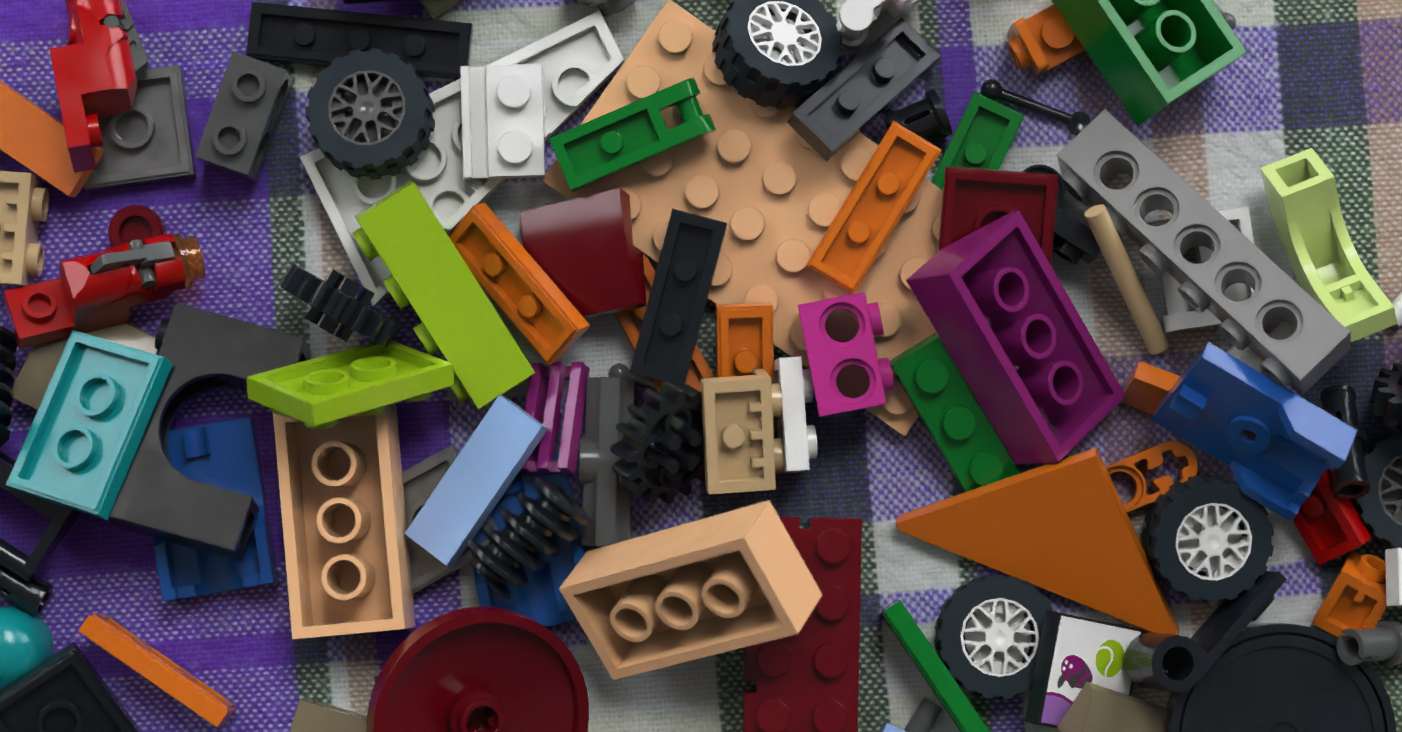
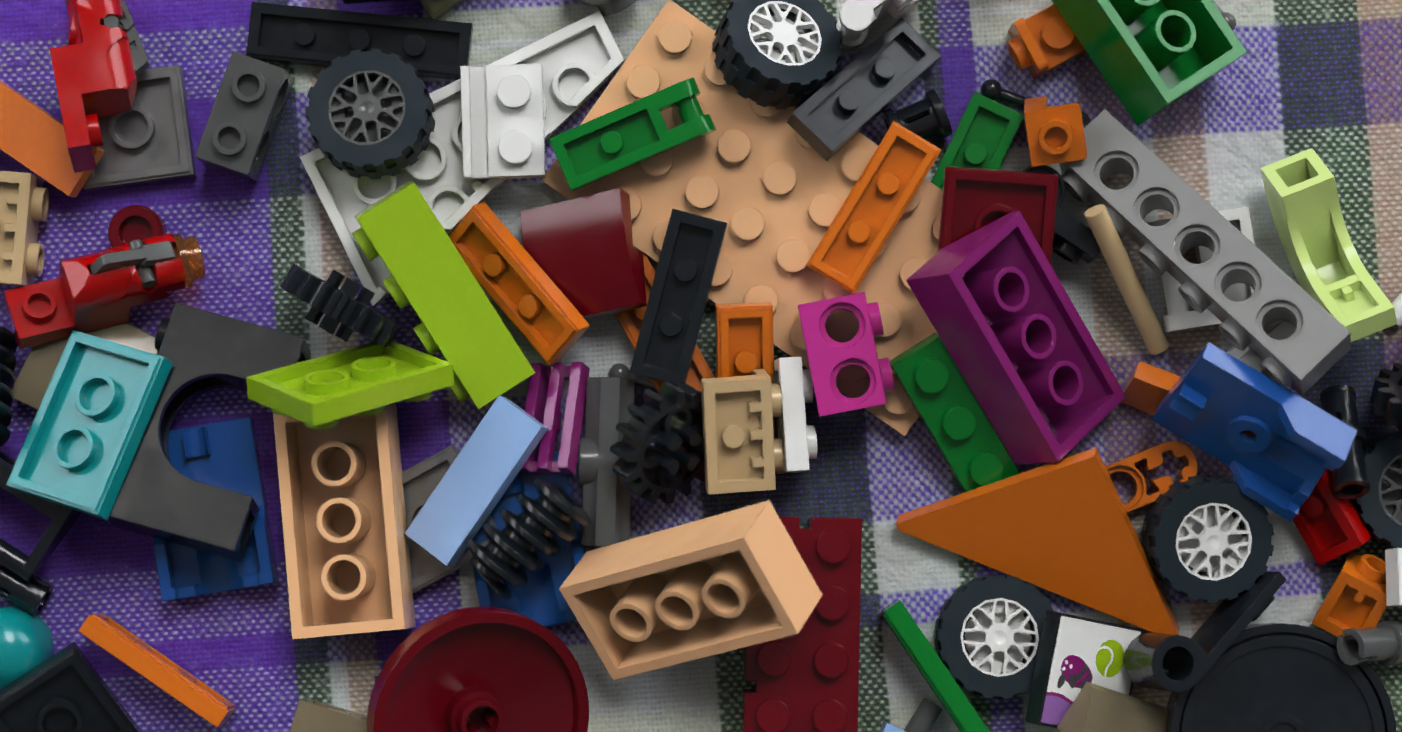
none -> orange bracket [1024,96,1087,167]

